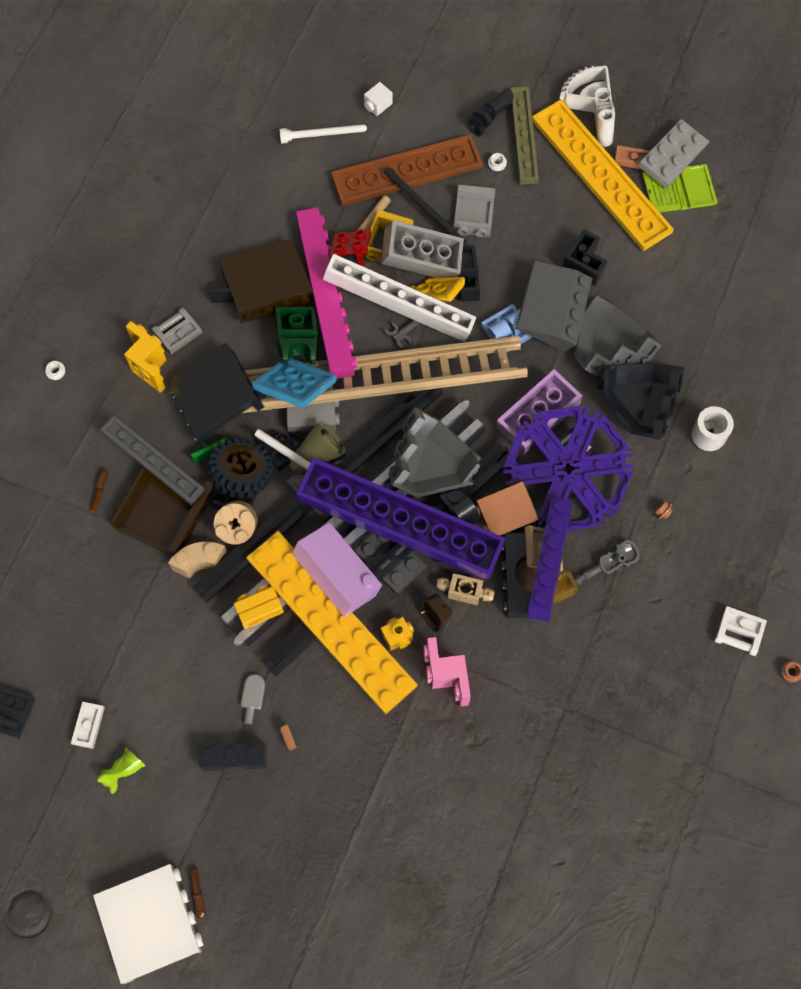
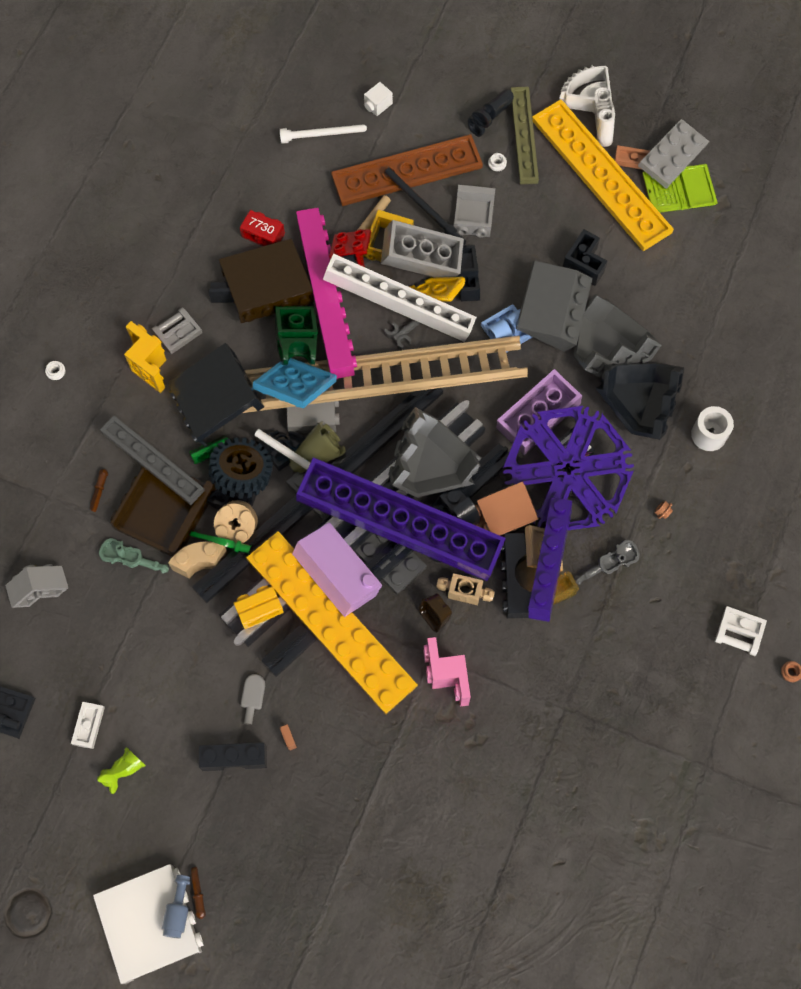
yellow brick [381,617,414,651] -> none
none -> light grey brick [5,564,68,608]
none -> sand green piece [99,538,169,573]
none -> sand blue piece [162,875,190,939]
none -> green animal [190,531,251,554]
none -> red brick [240,210,285,246]

